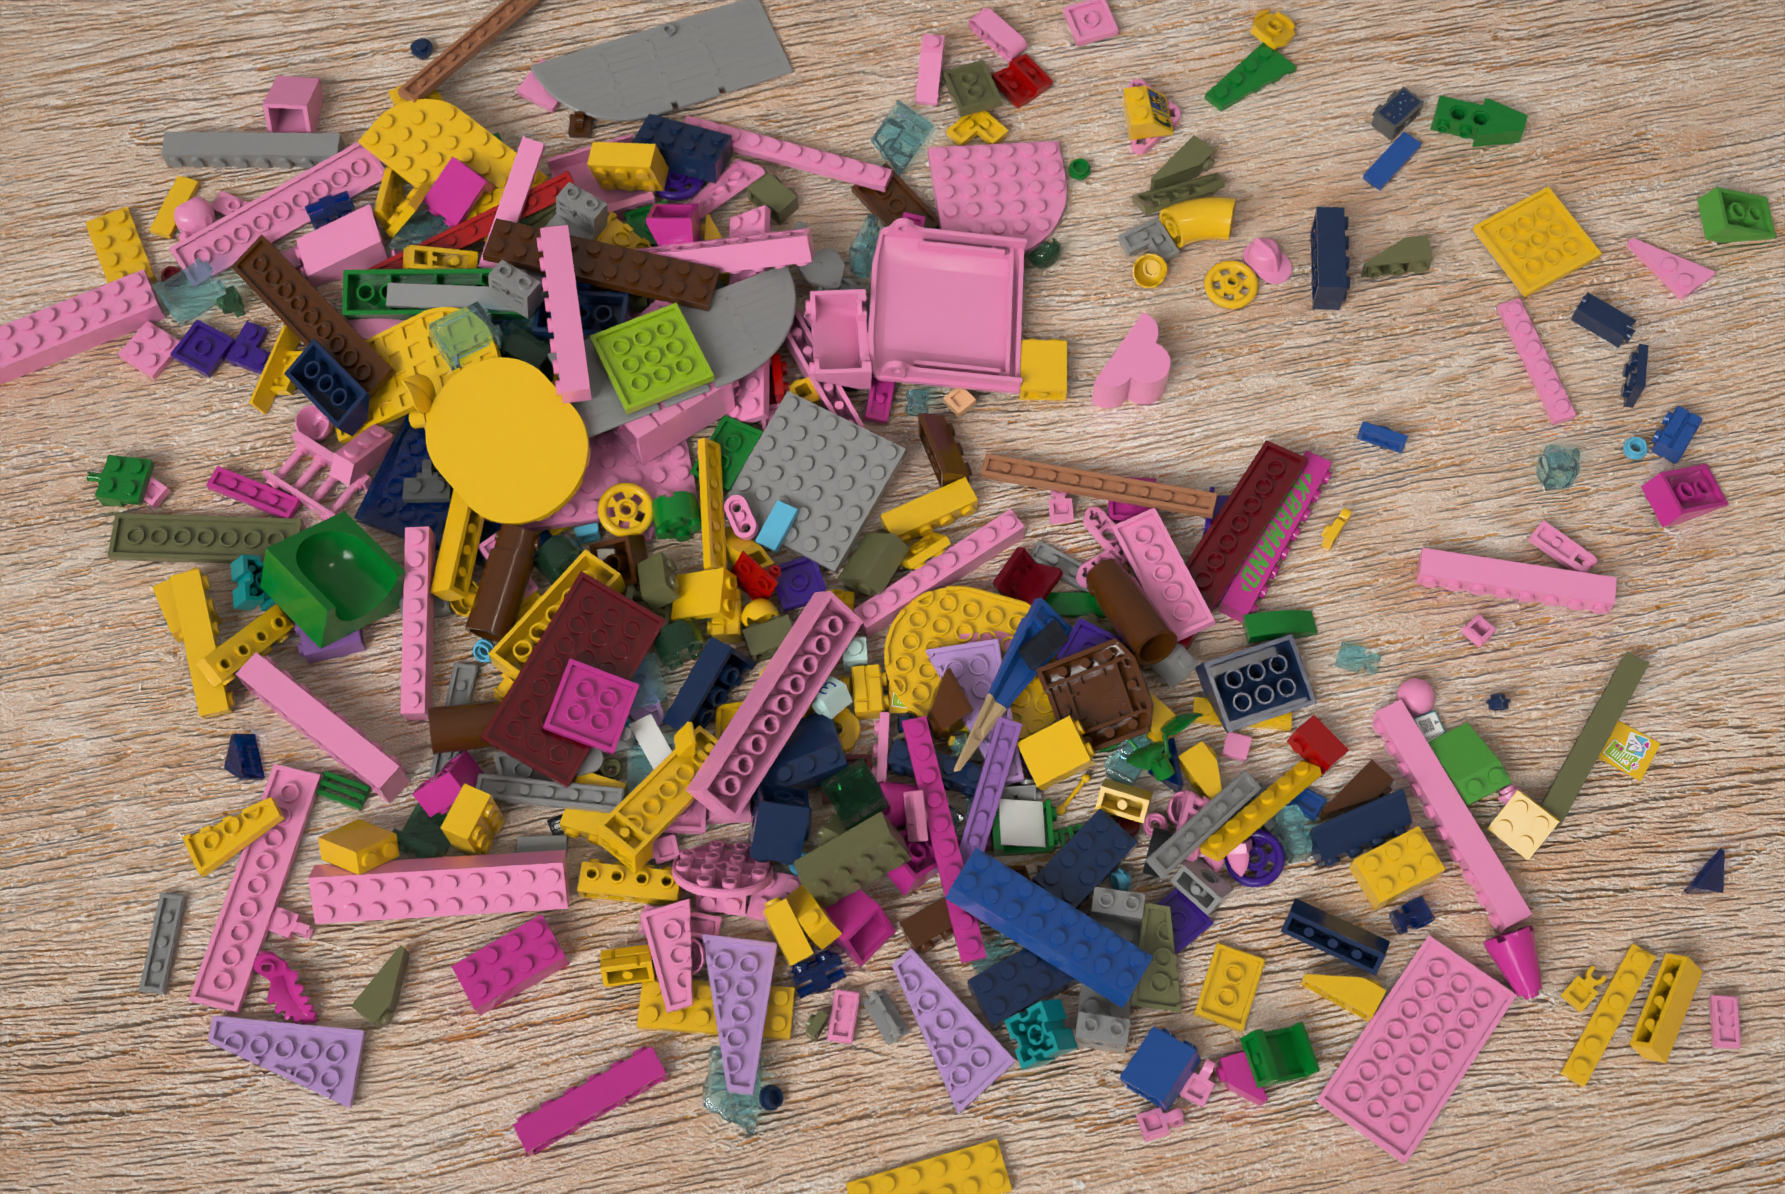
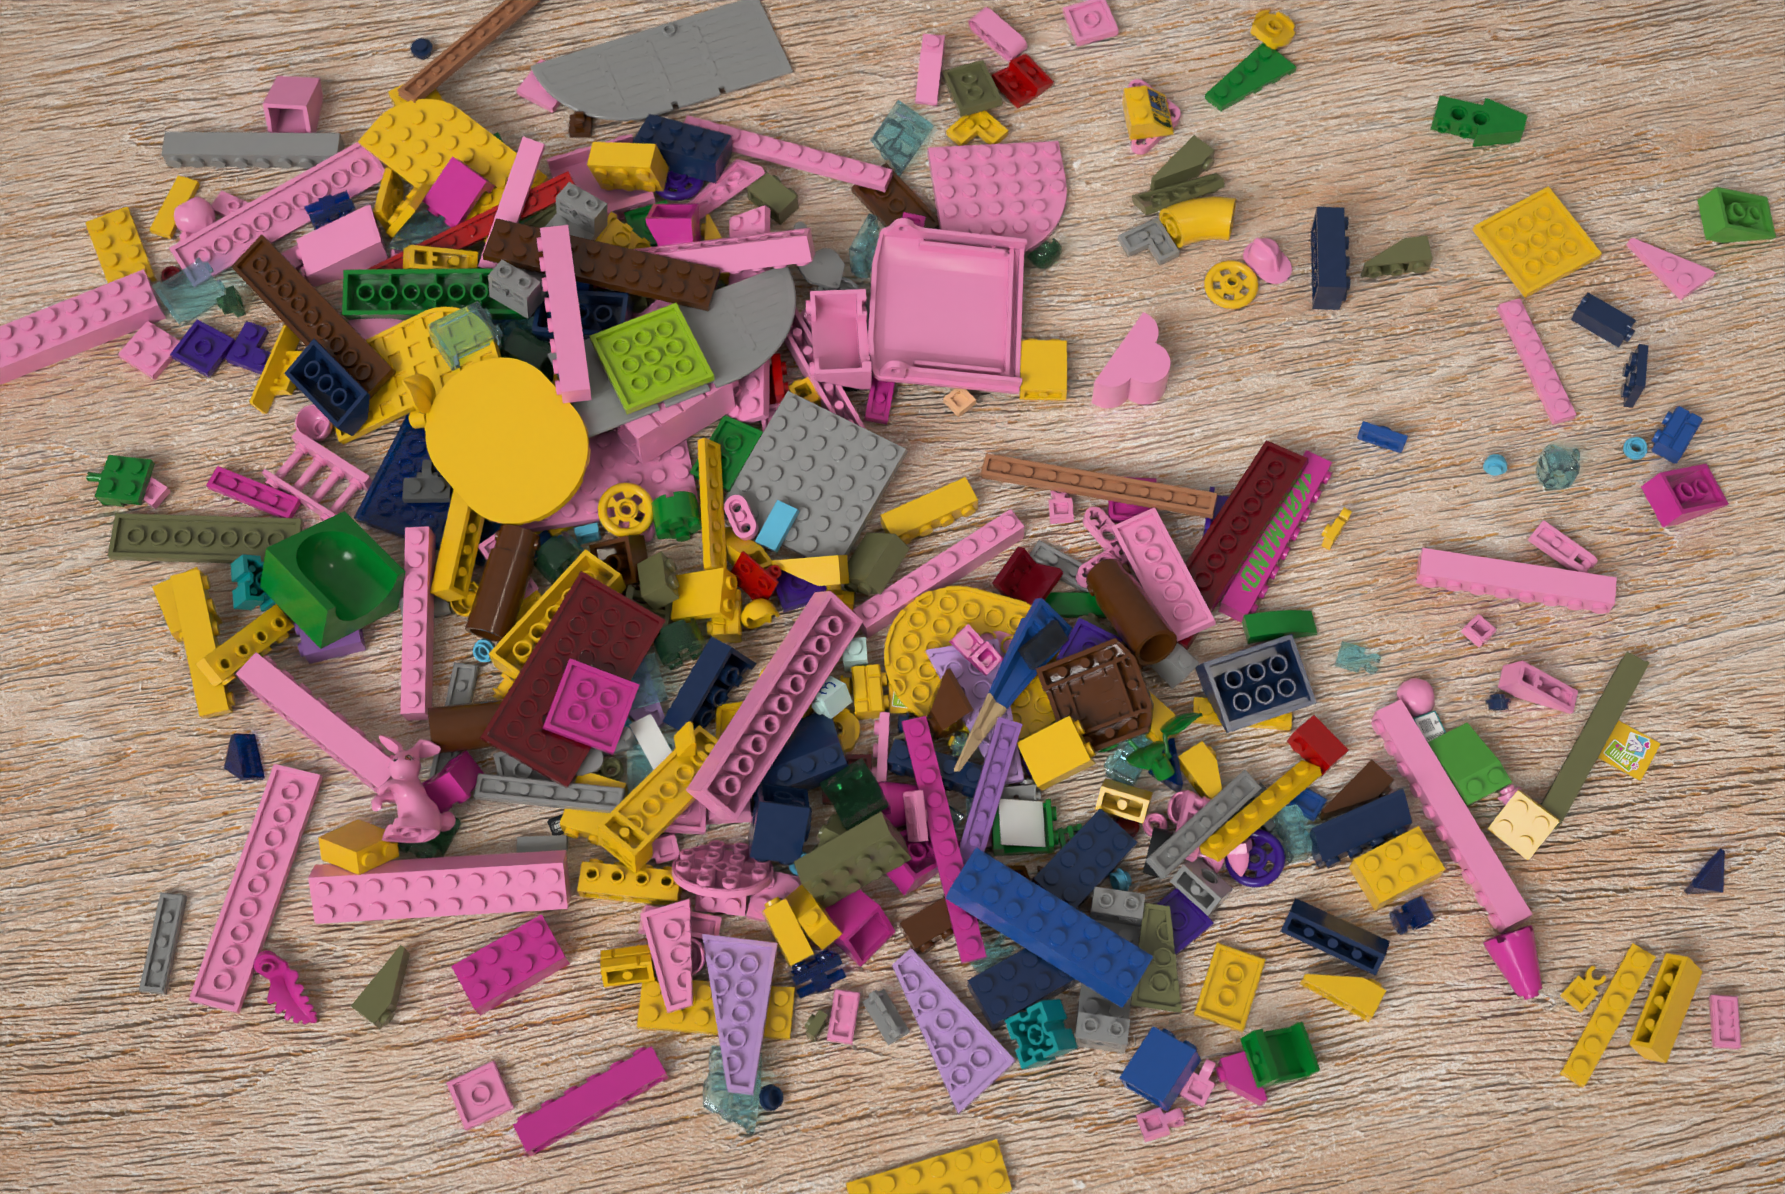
yellow wing [182,797,285,877] -> none
lavender wing [208,1016,366,1109] -> none
bright pink plate [267,906,314,940] -> none
green tile [316,770,371,811] -> none
bright pink brick [329,424,394,486] -> none
light grey tile [386,283,515,312] -> none
yellow brick [440,783,504,856] -> none
olive brick [742,615,792,663] -> none
yellow plate [899,532,951,570] -> none
clear light blue wheel [905,389,929,416] -> none
reddish brown slope [918,413,972,488] -> none
yellow hinge [1056,773,1091,816] -> none
green plate [1068,158,1091,180] -> none
yellow hair [1132,253,1168,288] -> none
bright pink tile [1221,732,1252,762] -> none
bright pink plate [1316,935,1517,1164] -> none
blue tile [1362,132,1422,191] -> none
brick [1371,86,1424,141] -> none
none -> bright pink animal [371,735,456,843]
none -> bright pink tile [446,1061,515,1131]
none -> yellow slope [771,555,849,590]
none -> slope [949,624,1004,676]
none -> medium azure plate [1483,454,1508,476]
none -> bright pink slope [1498,660,1578,714]

